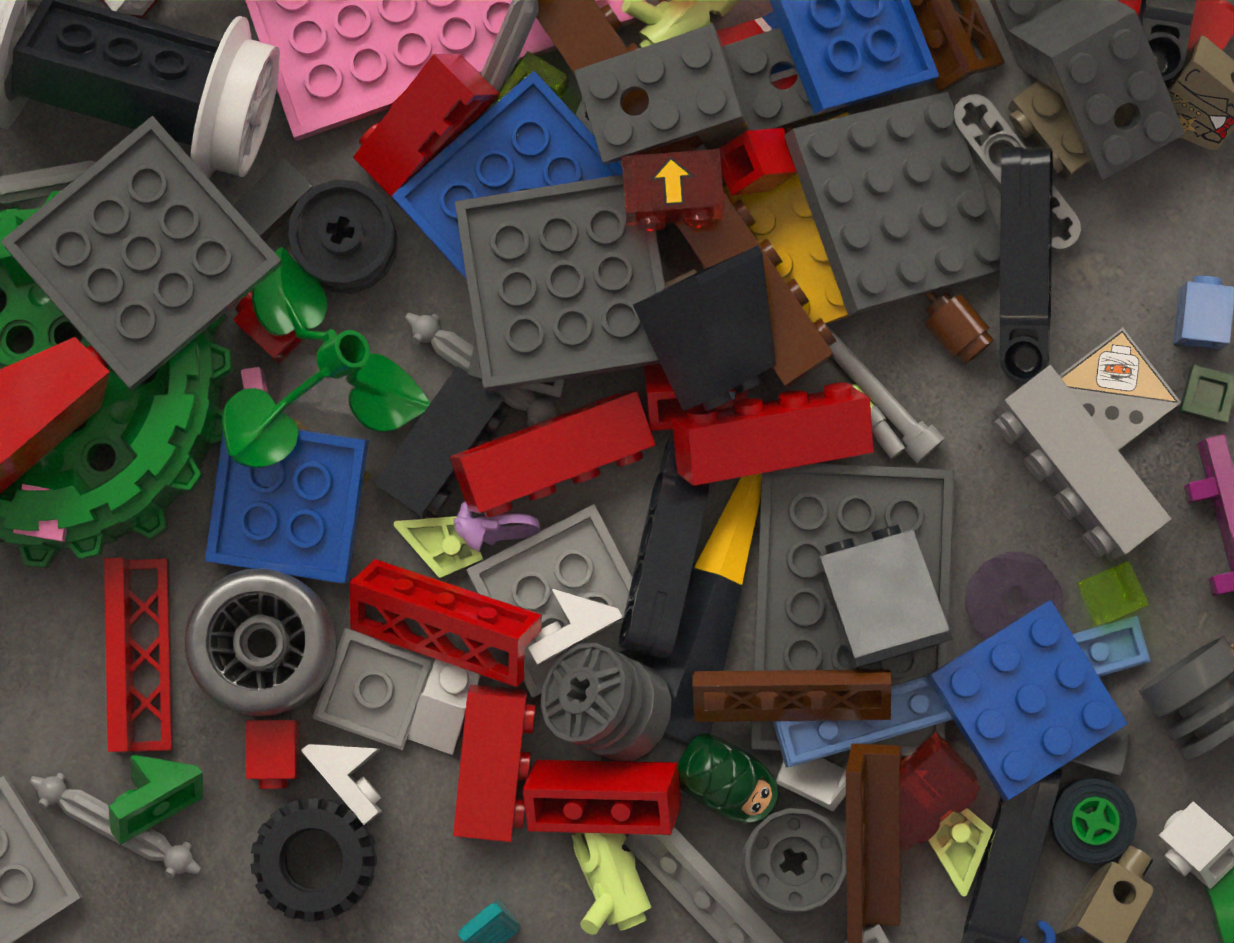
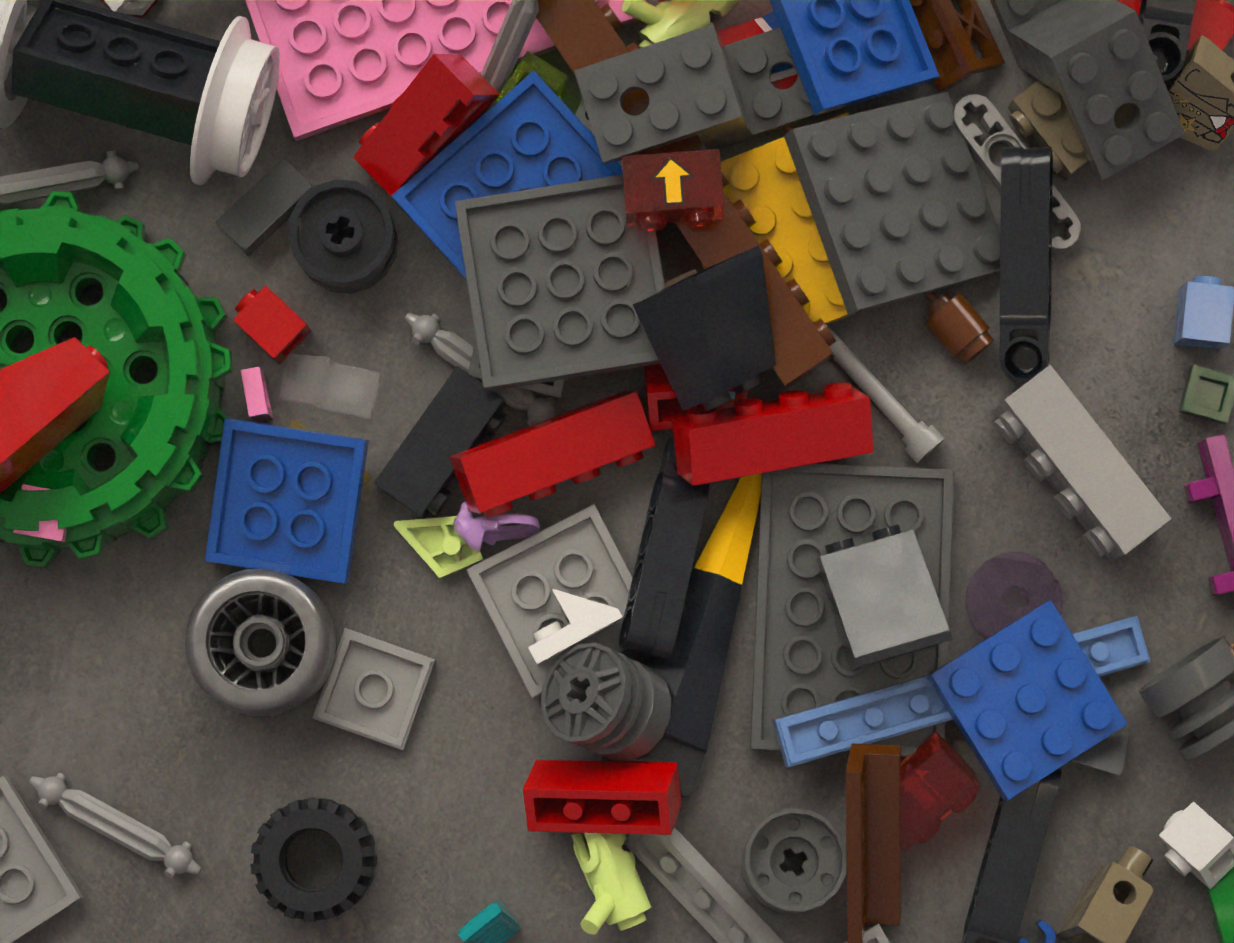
dark grey plate [0,116,282,392] -> none
red fence [104,557,173,752] -> none
green slope [108,755,203,845] -> none
green plant [222,247,430,468] -> none
red brick [246,720,300,789] -> none
white slope [301,744,382,825] -> none
red fence [349,559,542,687] -> none
white slope [408,659,482,755] -> none
red brick [453,684,536,842] -> none
dark green piece [678,734,781,824] -> none
reddish brown fence [692,669,892,722] -> none
red brick [714,128,797,196] -> none
white bracket [776,758,848,811] -> none
light grey piece [852,384,906,459] -> none
yellowish green piece [924,798,993,897] -> none
black wheel [1049,777,1137,865] -> none
tile [1059,327,1181,450] -> none
clear neon green panel [1076,561,1149,627] -> none

